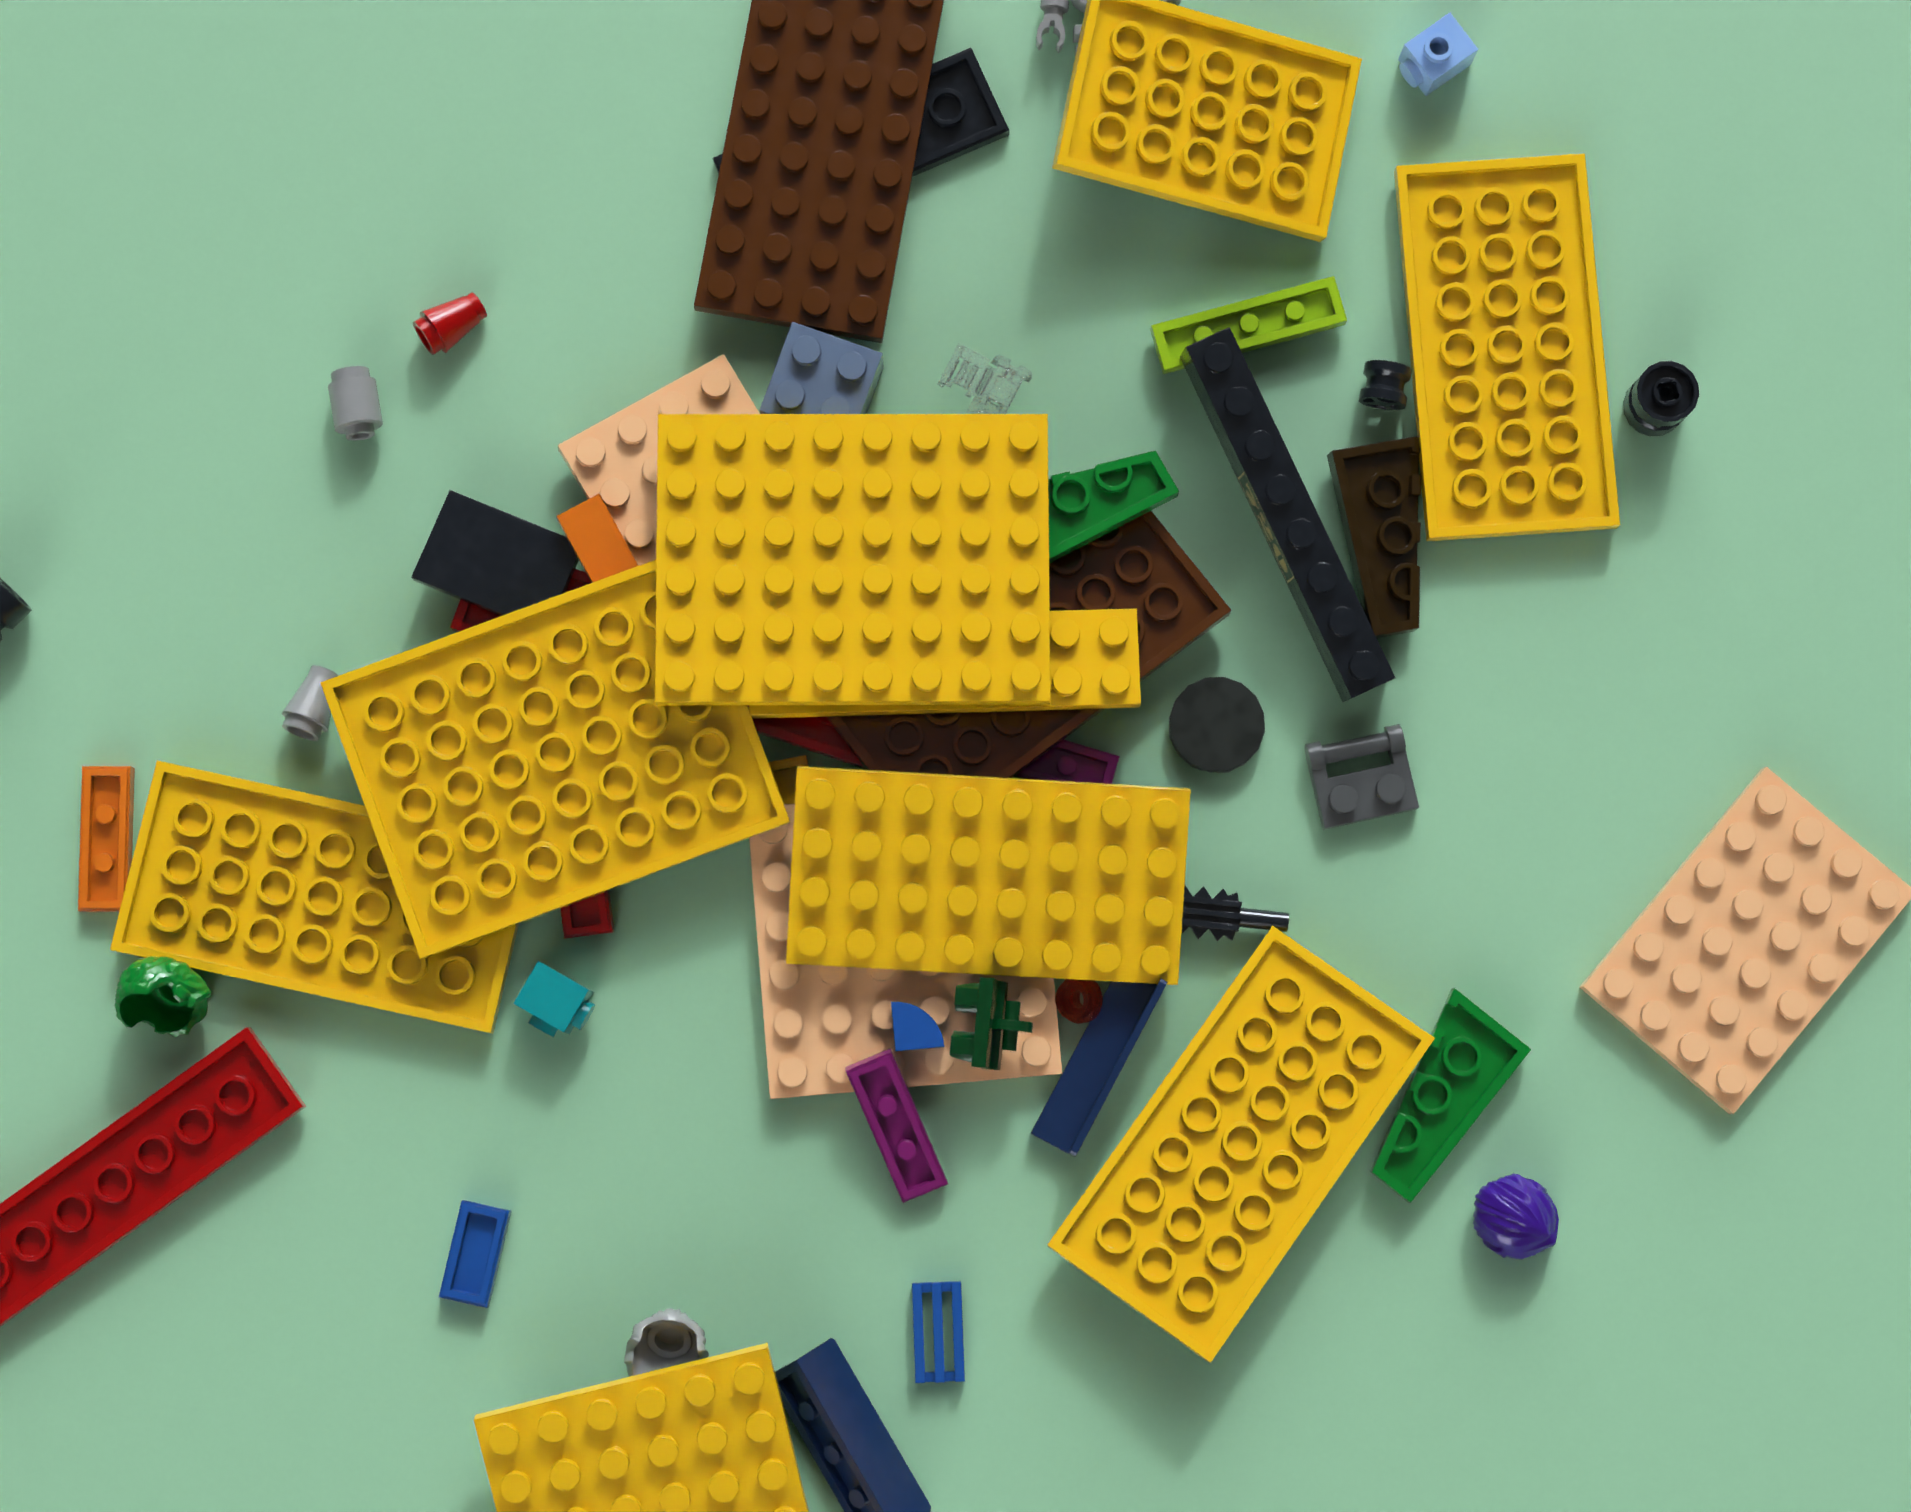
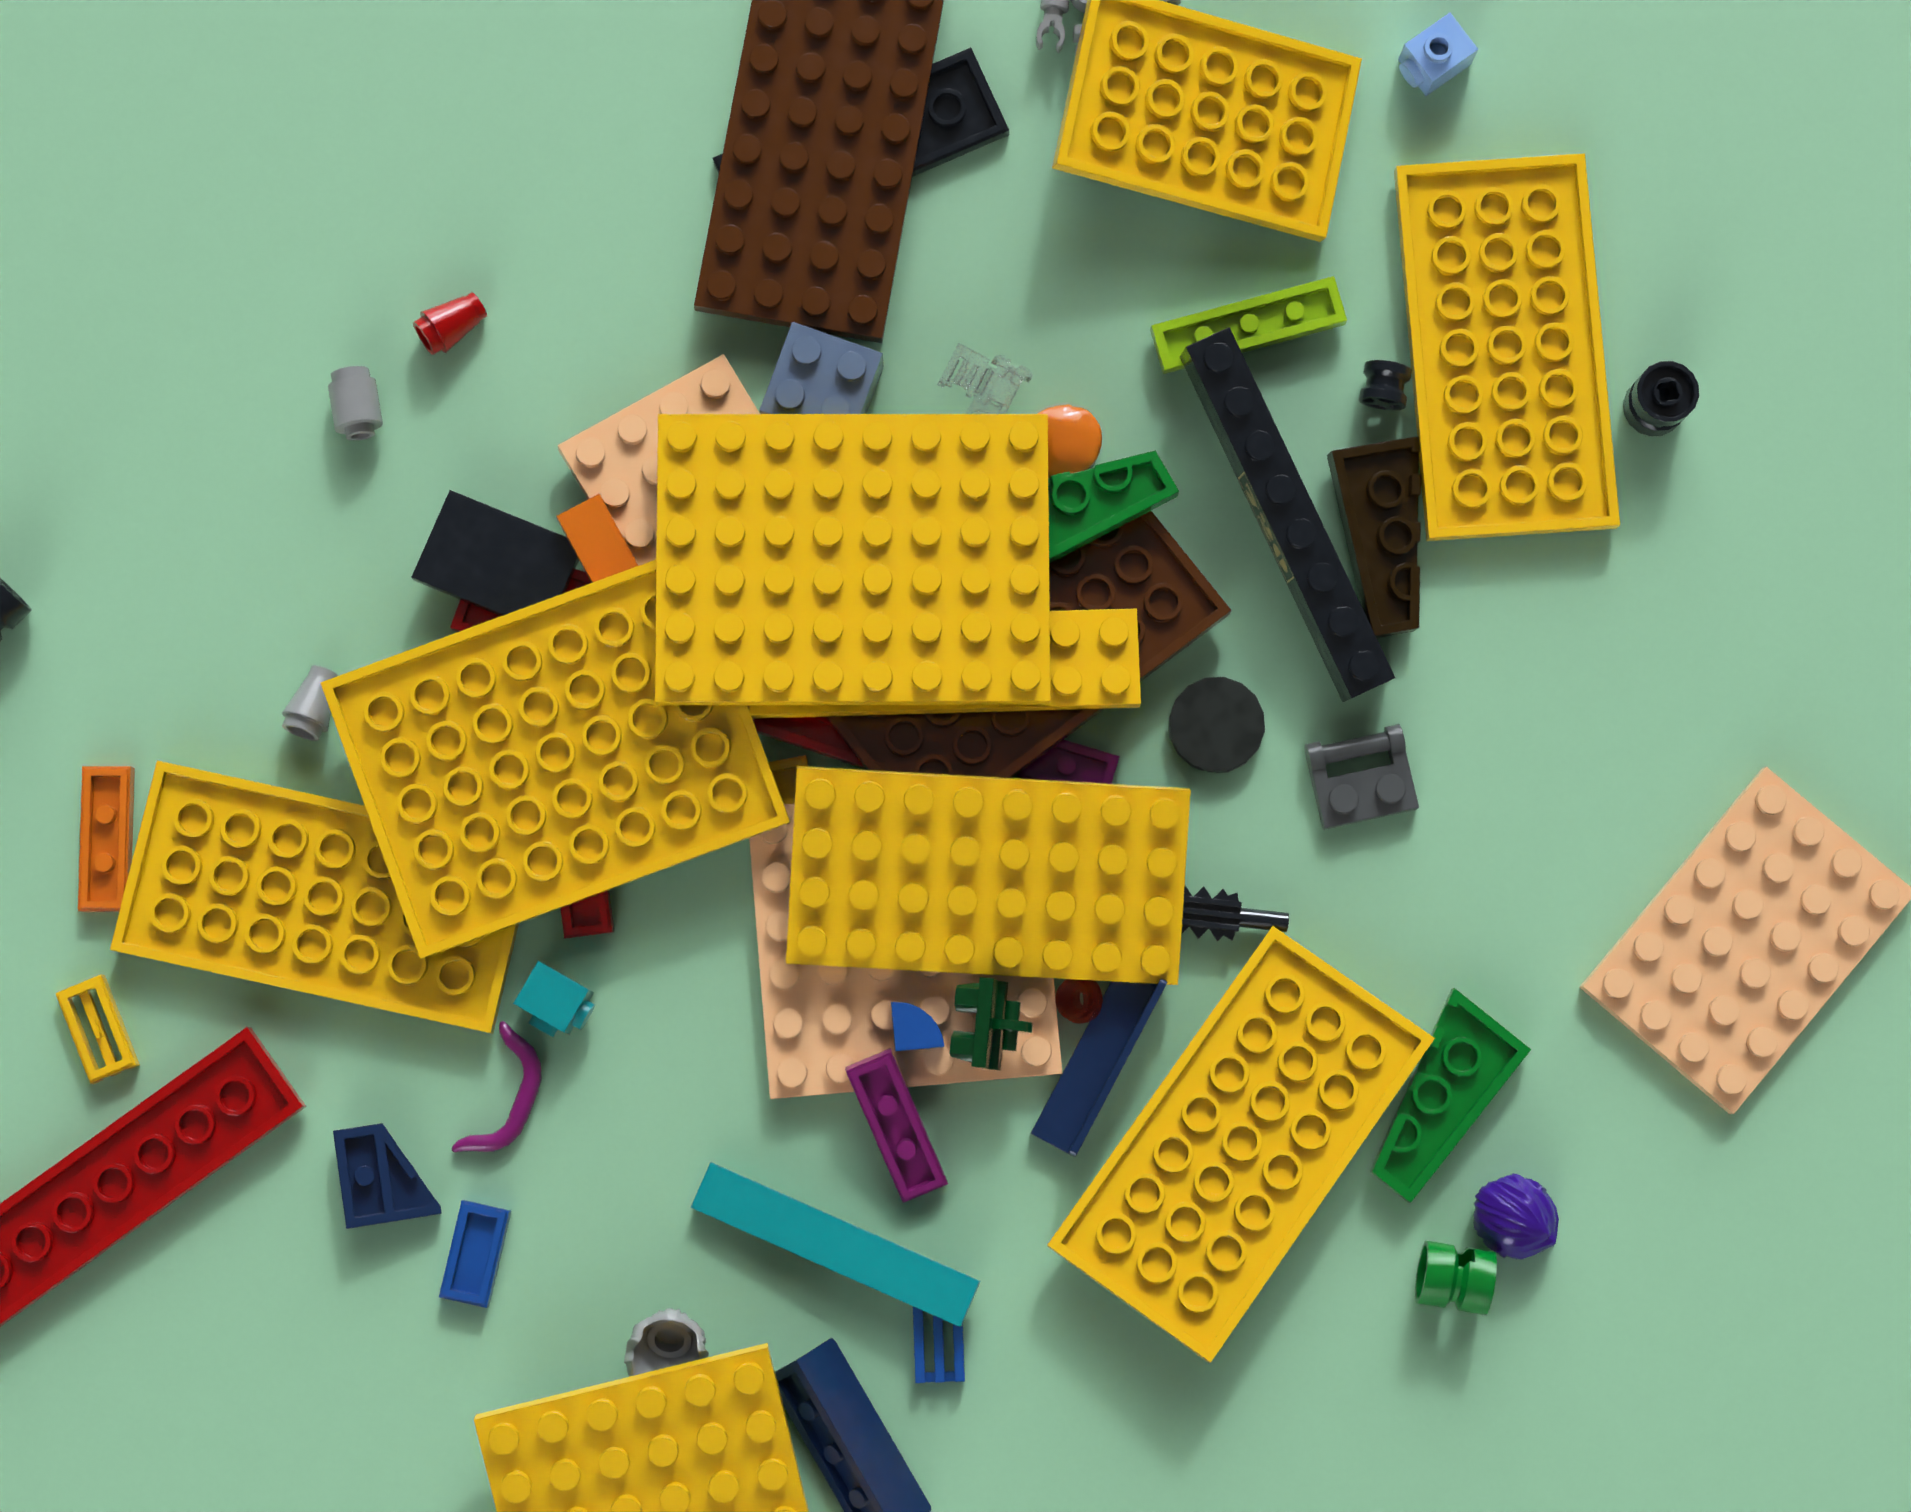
green hair [114,956,212,1037] -> none
none -> yellow tile [55,974,140,1084]
none -> dark blue wing [333,1123,442,1229]
none -> magenta animal [452,1021,542,1152]
none -> teal tile [690,1162,981,1327]
none -> orange hair [1038,404,1102,478]
none -> green wheel [1415,1240,1497,1315]

